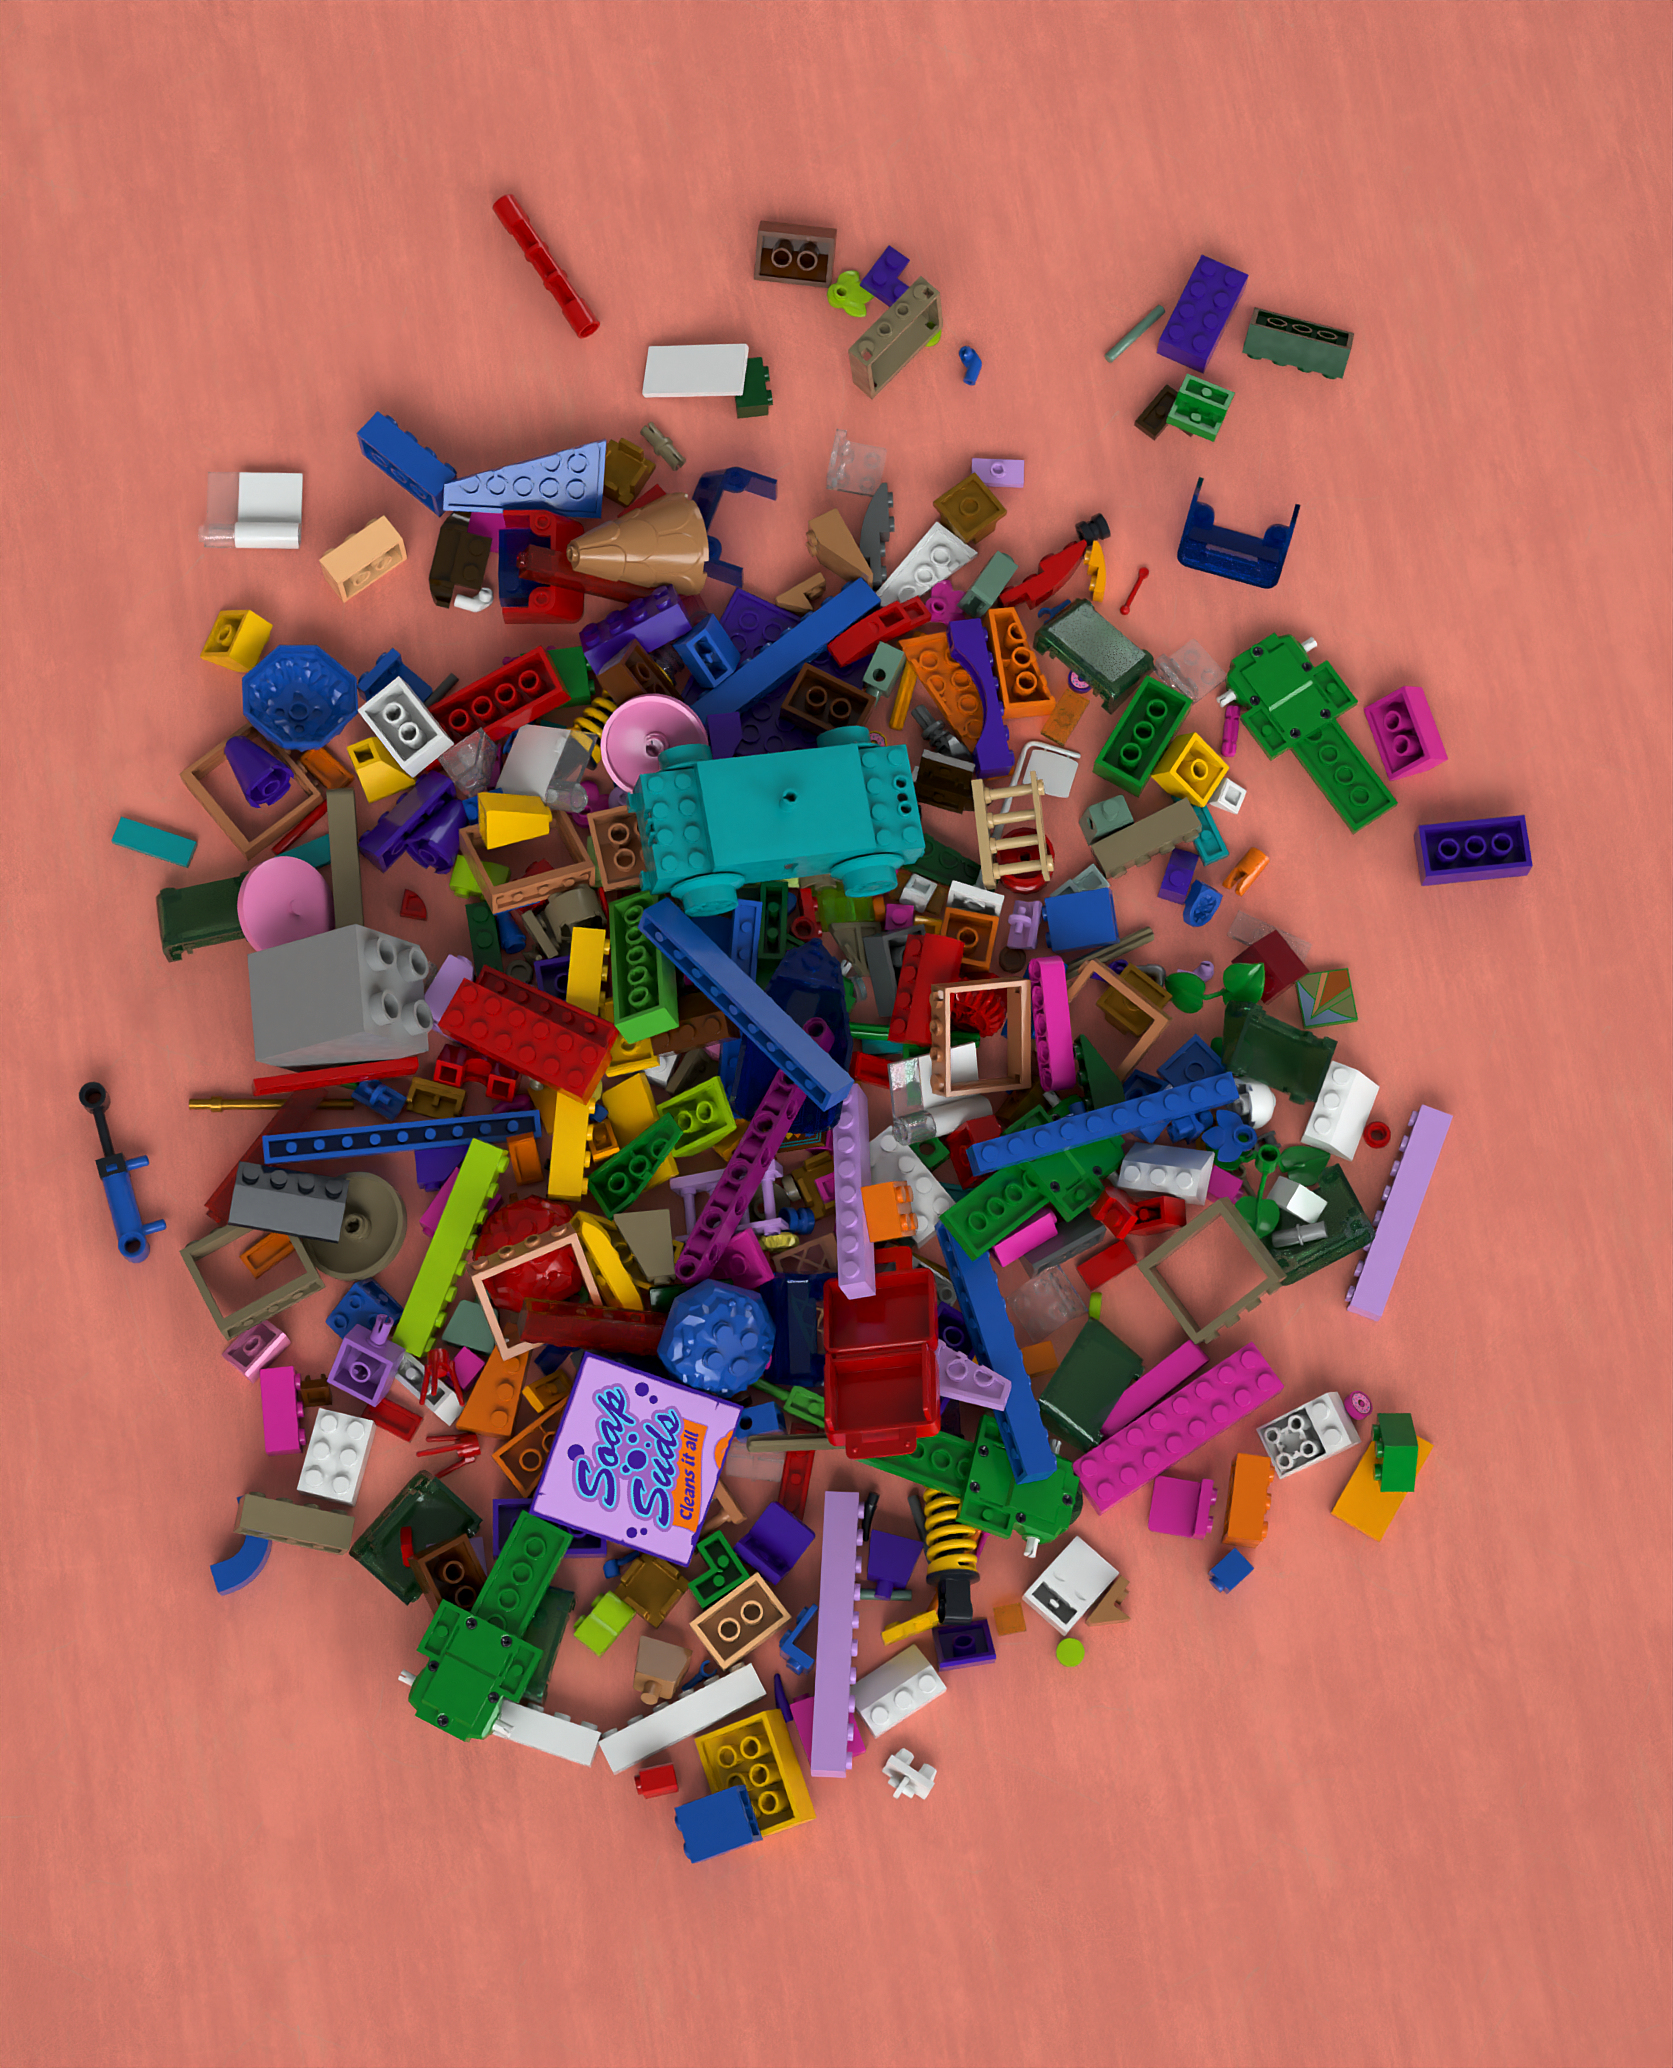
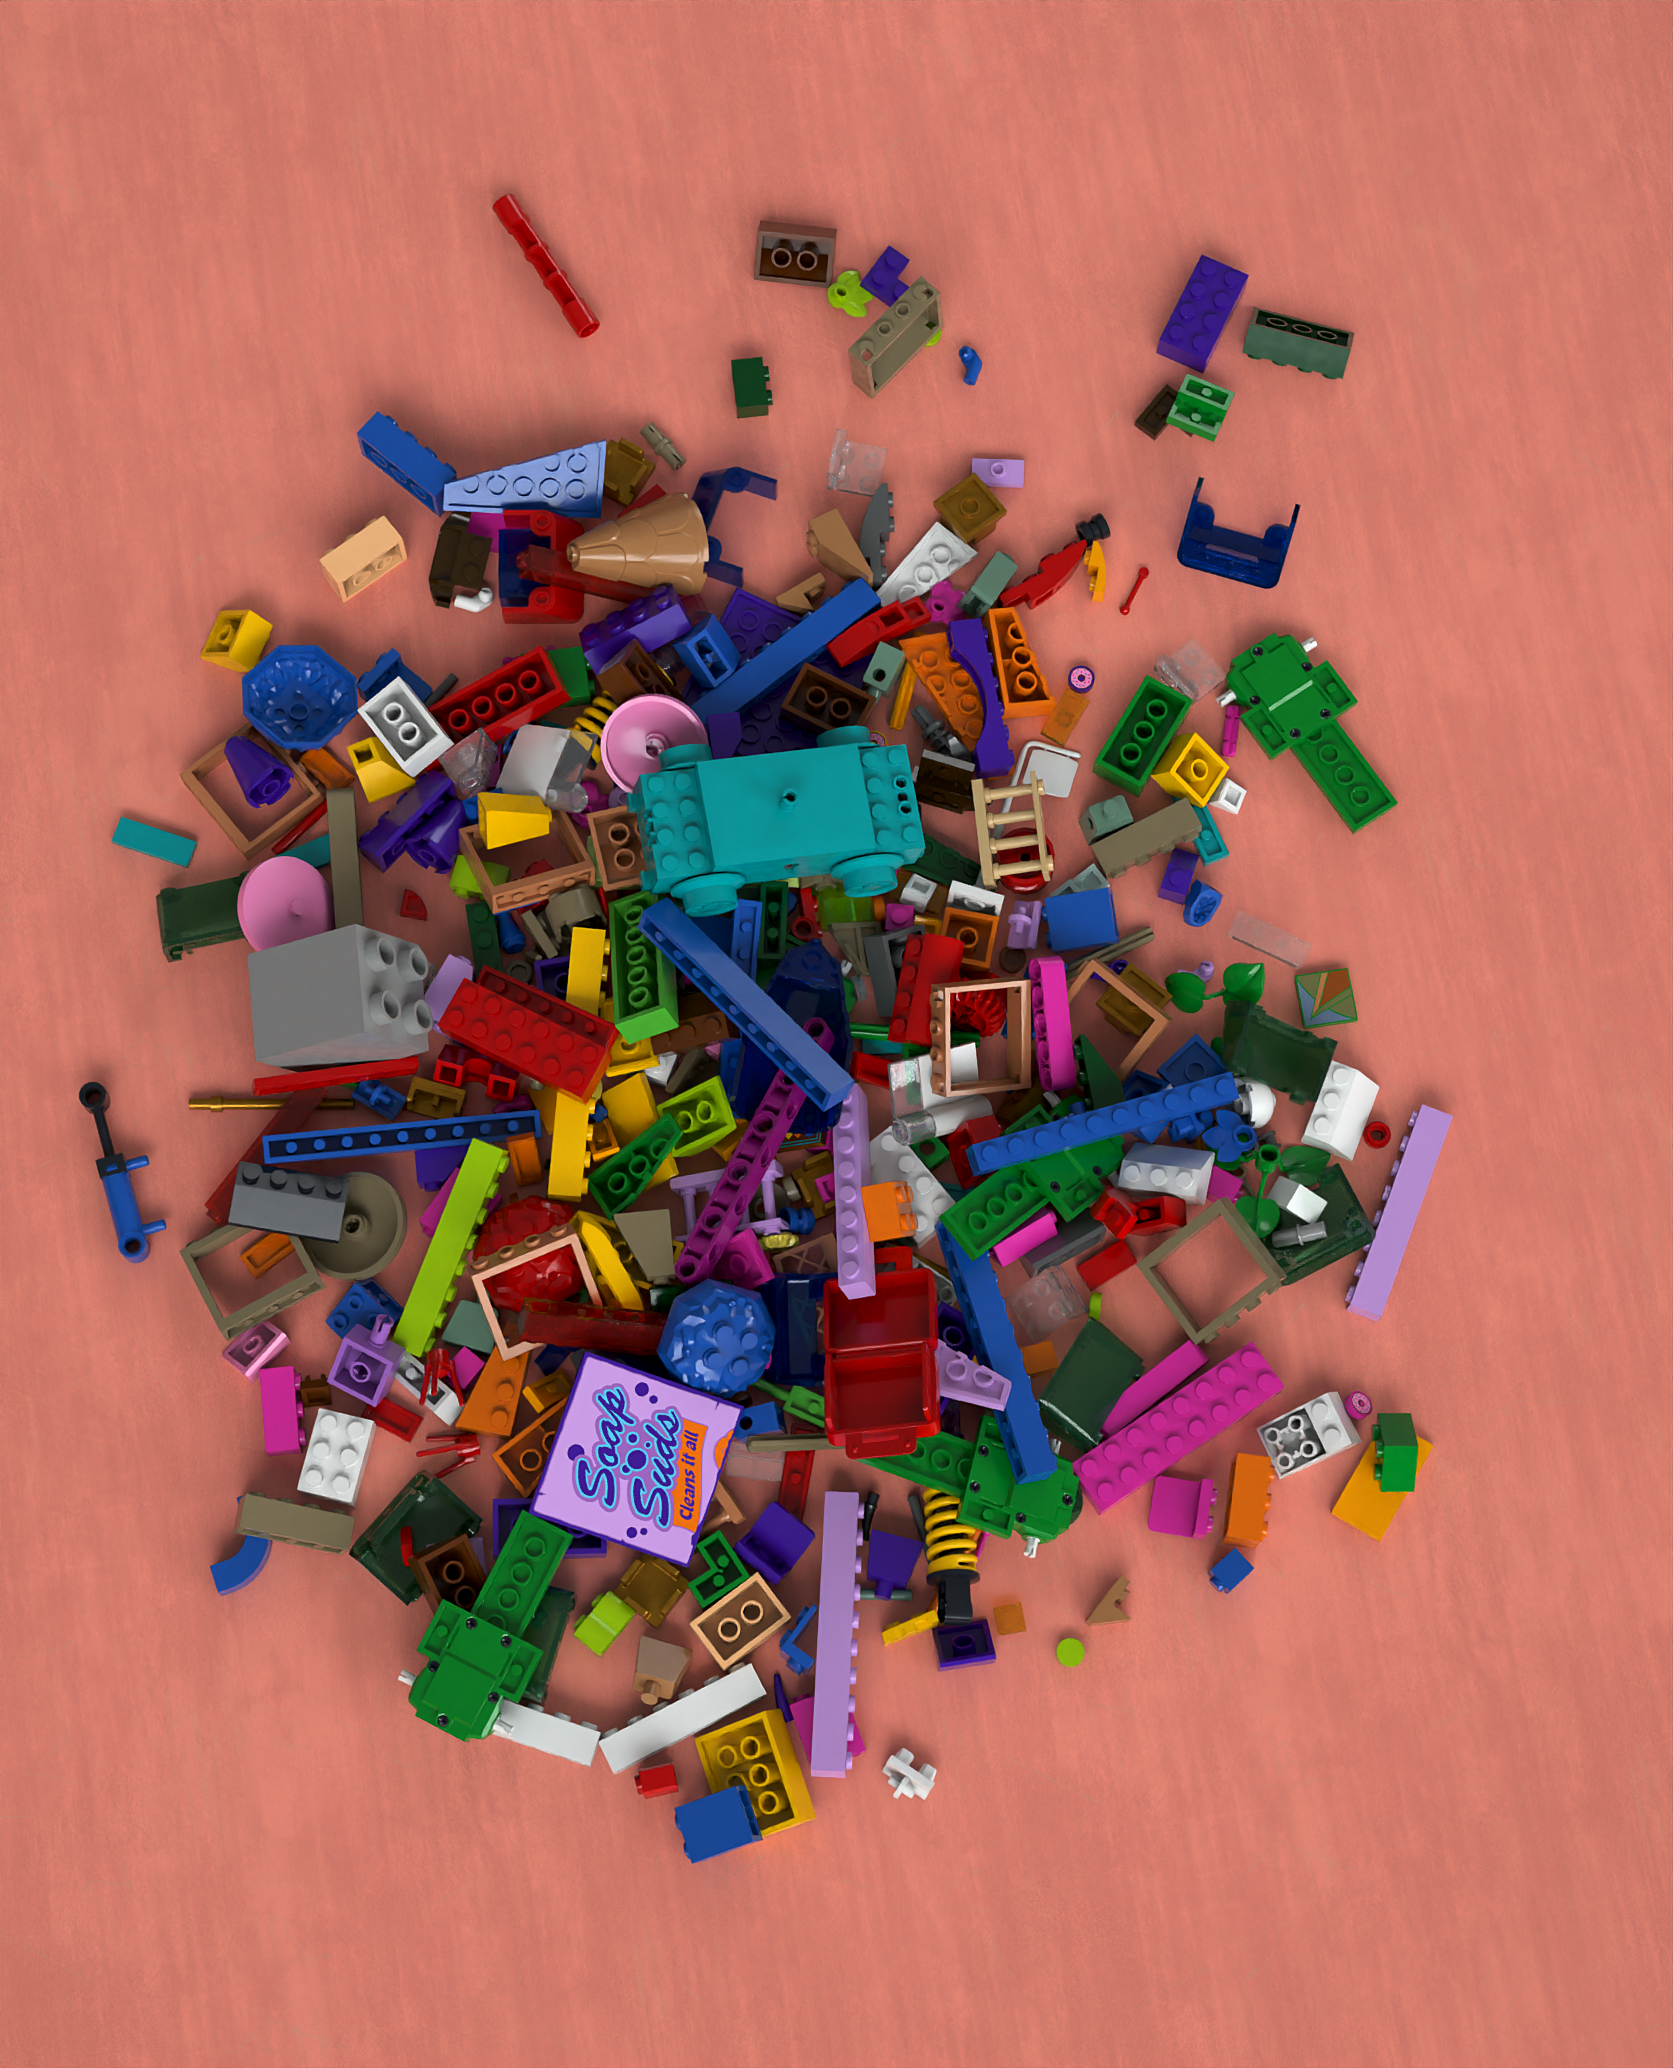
white door [198,472,303,549] -> none
blue hand [603,1550,640,1579] -> none
white tile [642,344,749,398] -> none
blue hand [681,1660,717,1692] -> none
white slope [850,1644,947,1739] -> none
white slope [1022,1536,1119,1636] -> none
clear green windscreen [1033,598,1154,715] -> none
blue hand [1038,599,1071,626] -> none
sand green bar [1104,305,1165,363] -> none
flat silver animal [1136,964,1166,988] -> none
orange hinge [1222,847,1270,897] -> none
dark red slope [1231,930,1310,1005] -> none
dark pink slope [1364,686,1448,781] -> none
dark purple brick [1413,815,1533,886] -> none

